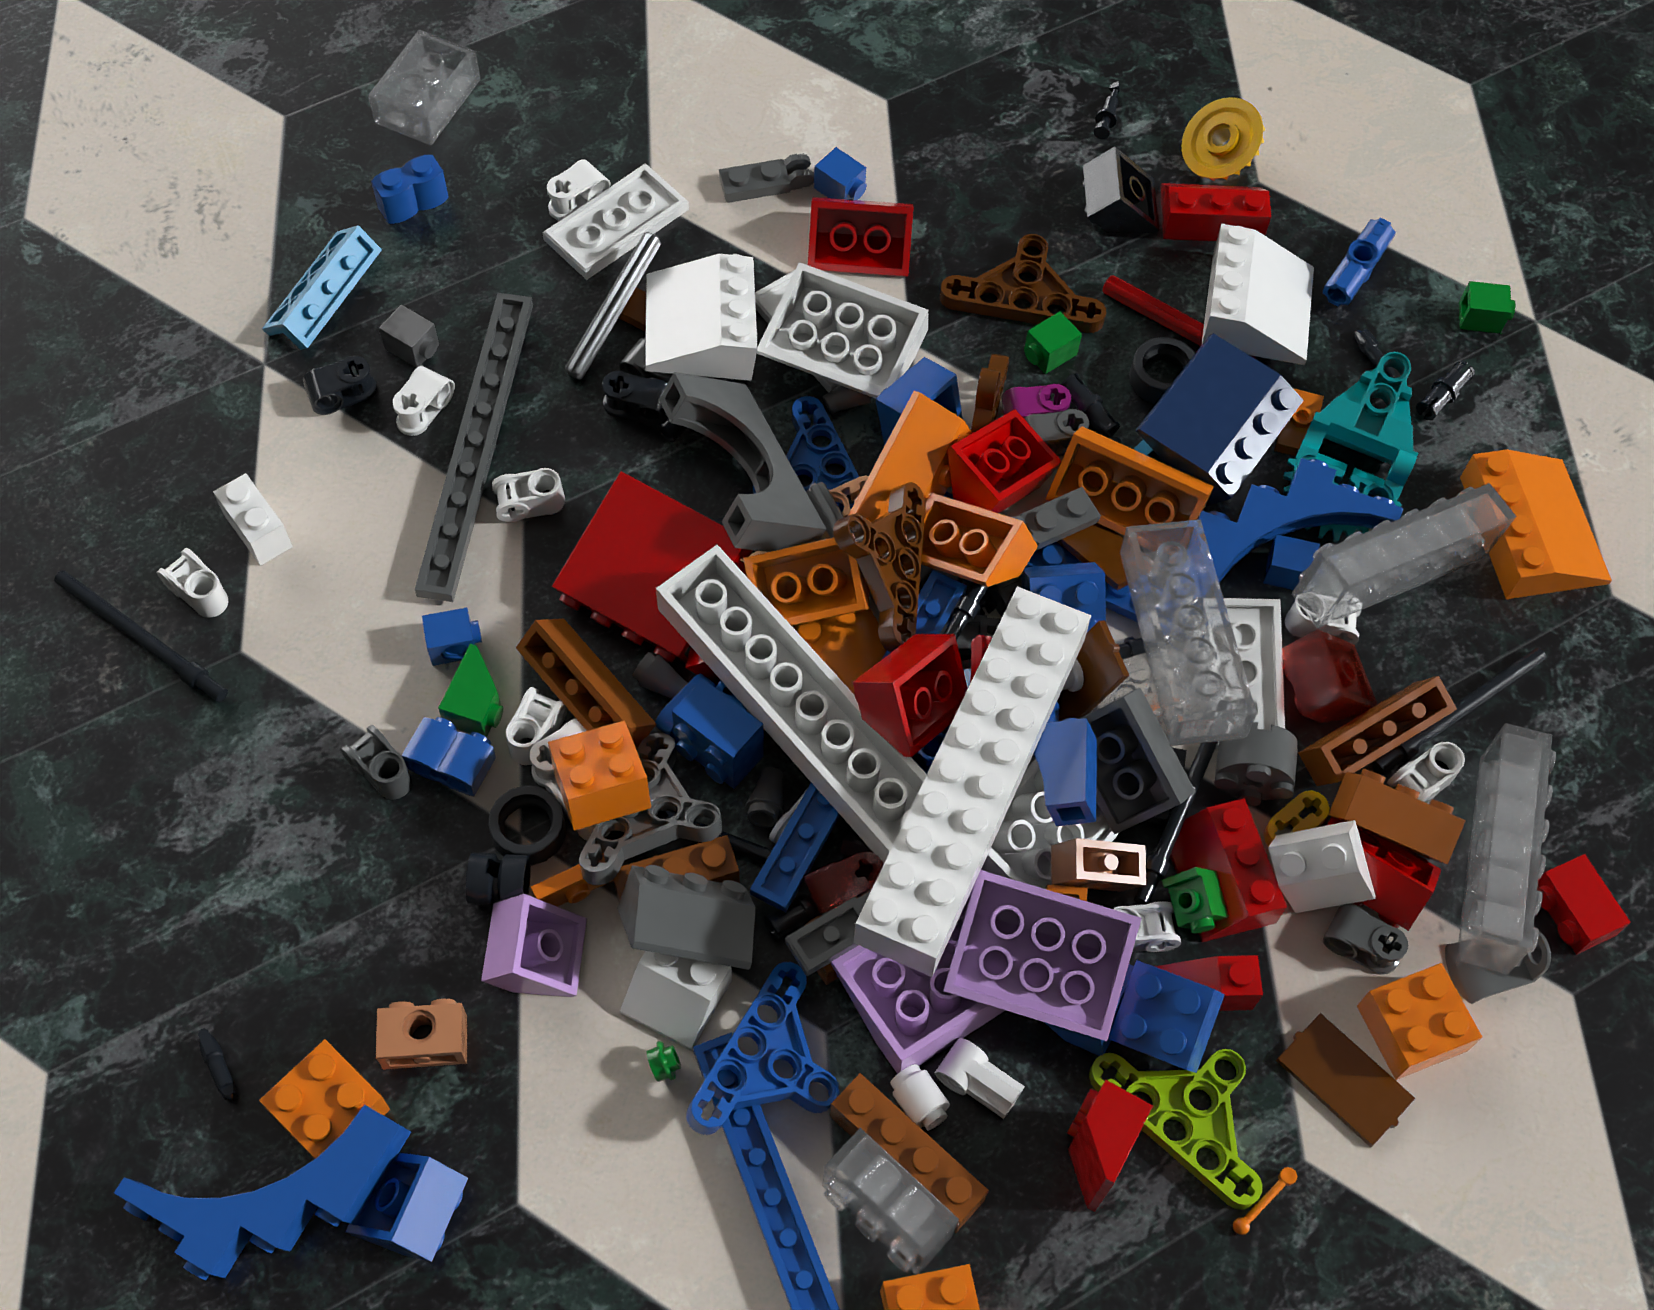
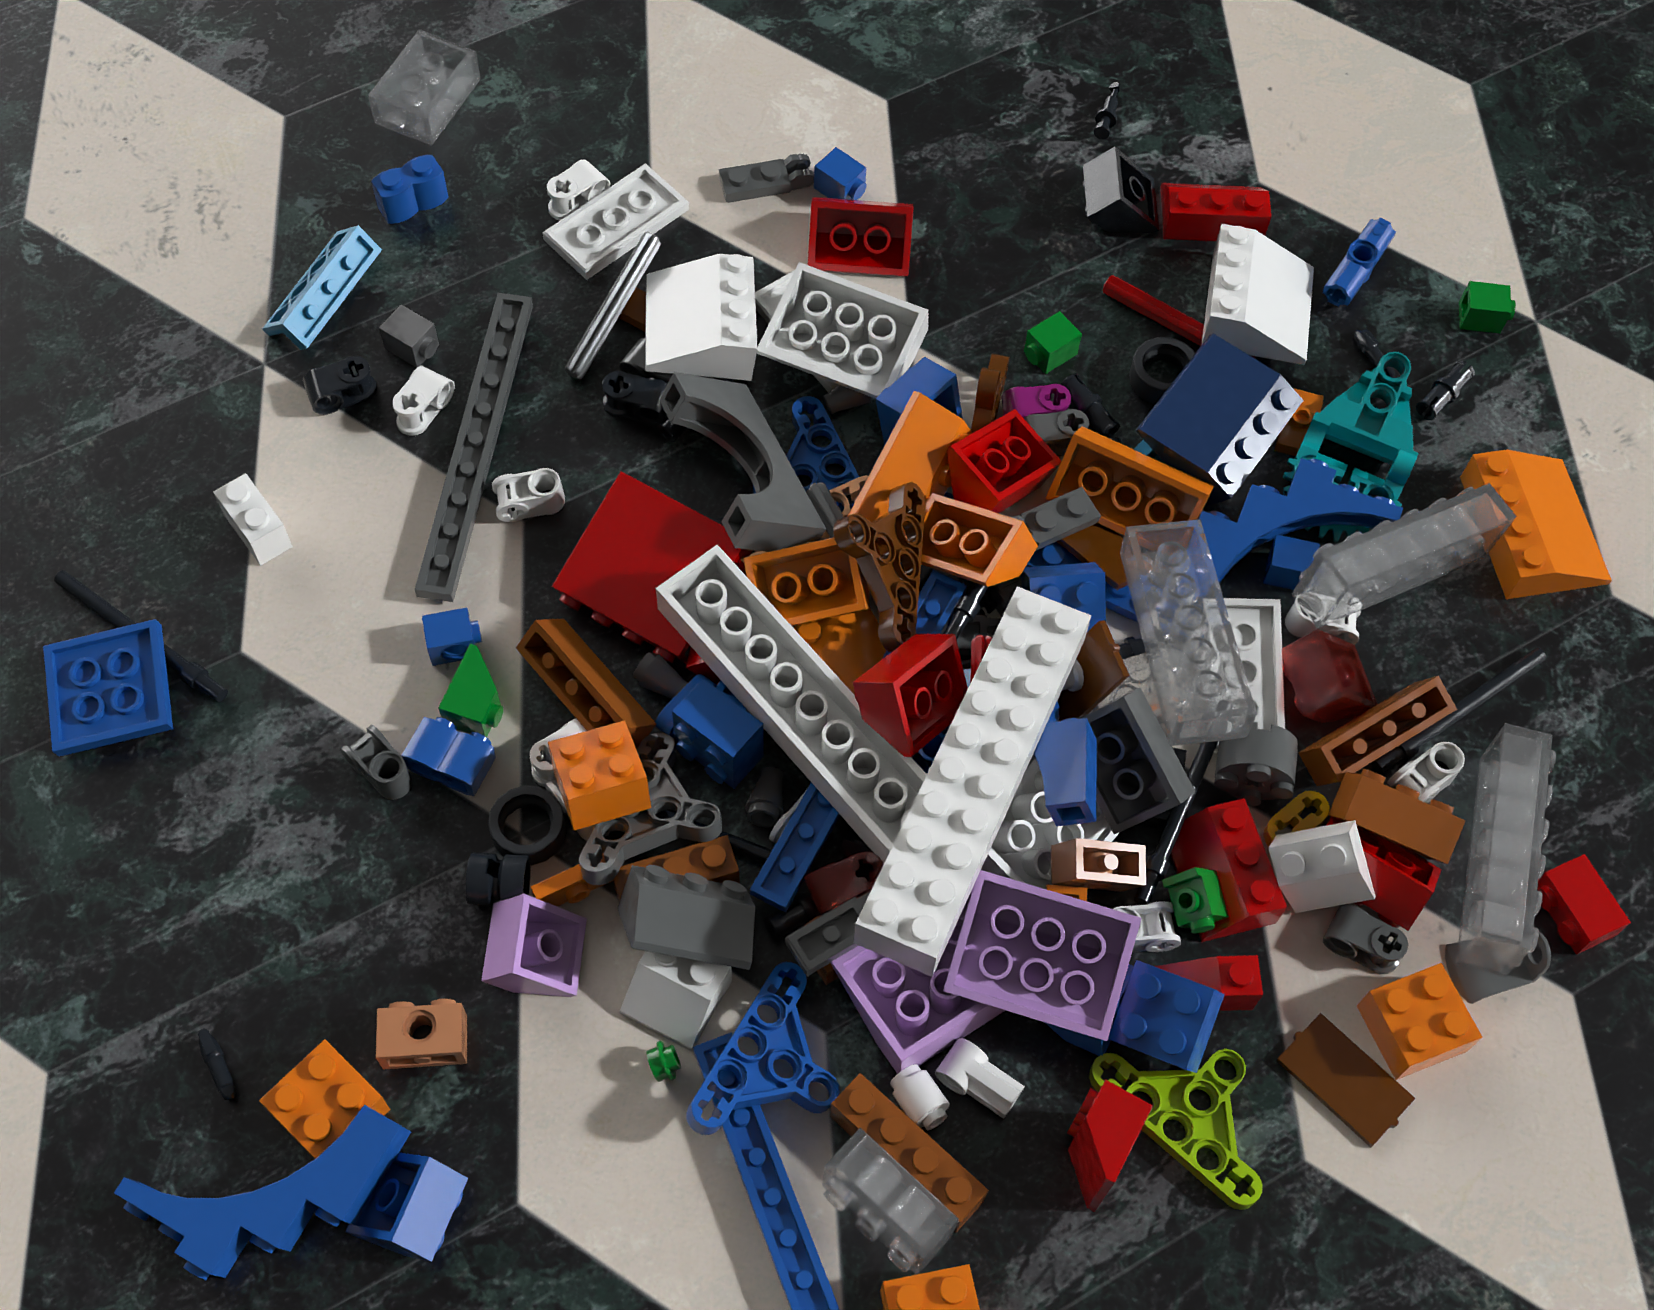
white piece [156,548,228,618] -> none
white piece [506,687,568,765] -> none
reddish brown beam [940,234,1106,333] -> none
yellow gear [1181,97,1265,181] -> none
orange hinge [1233,1167,1297,1235] -> none
none -> blue plate [43,619,173,757]

